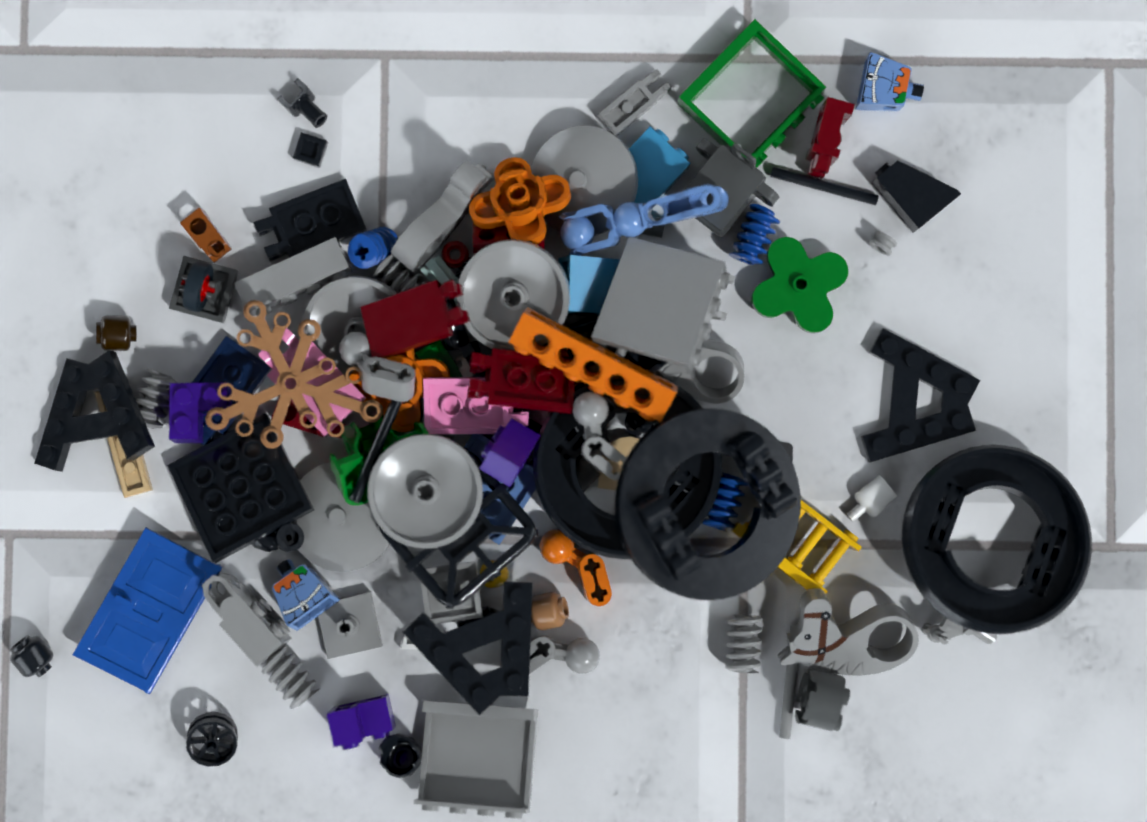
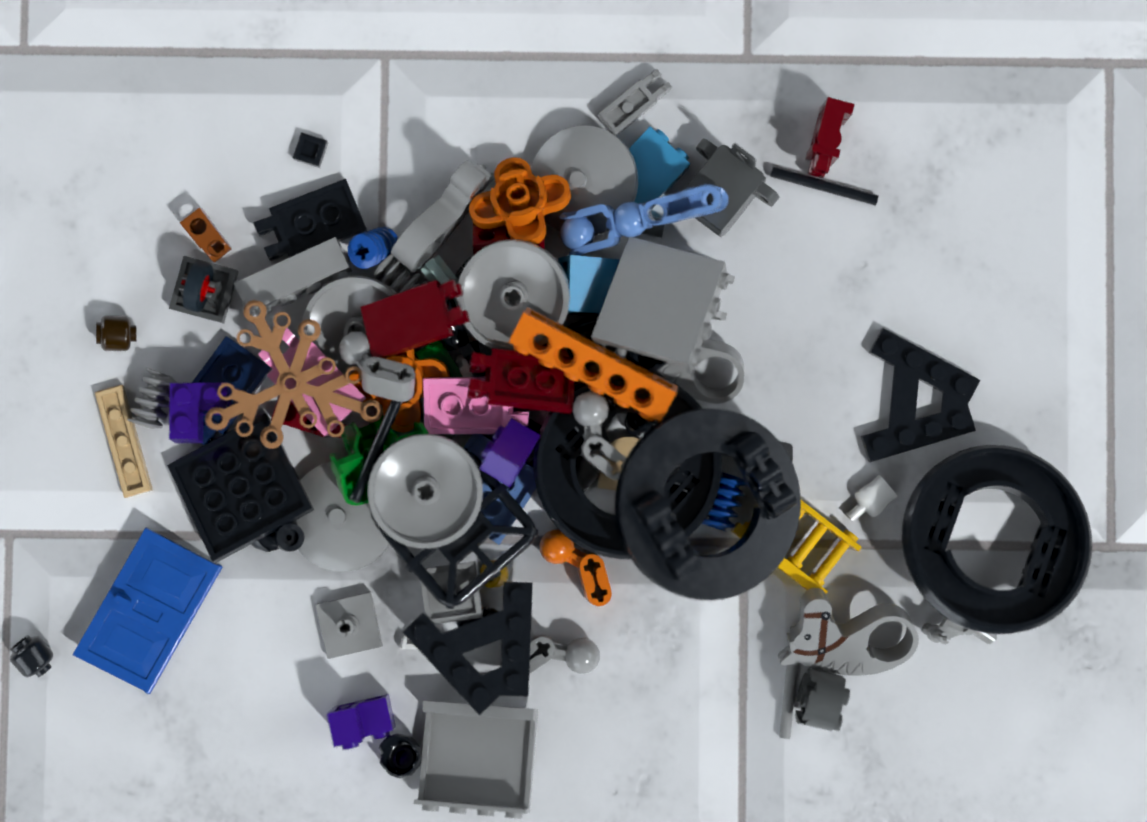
black plate [34,350,155,472] -> none
black wheel [186,712,238,767] -> none
light grey brick [202,573,292,667] -> none
light grey piece [262,645,321,709] -> none
medium blue torso [272,559,340,631] -> none
black piece [277,78,328,128] -> none
red plate [442,241,469,268] -> none
medium nougat head [531,592,569,630] -> none
green window [677,19,826,168] -> none
light grey piece [725,614,763,673] -> none
blue piece [729,203,780,265] -> none
green plant [751,237,848,333] -> none
medium blue torso [855,52,924,111] -> none
light grey bush [869,231,897,256] -> none
black slope [872,161,961,233] -> none

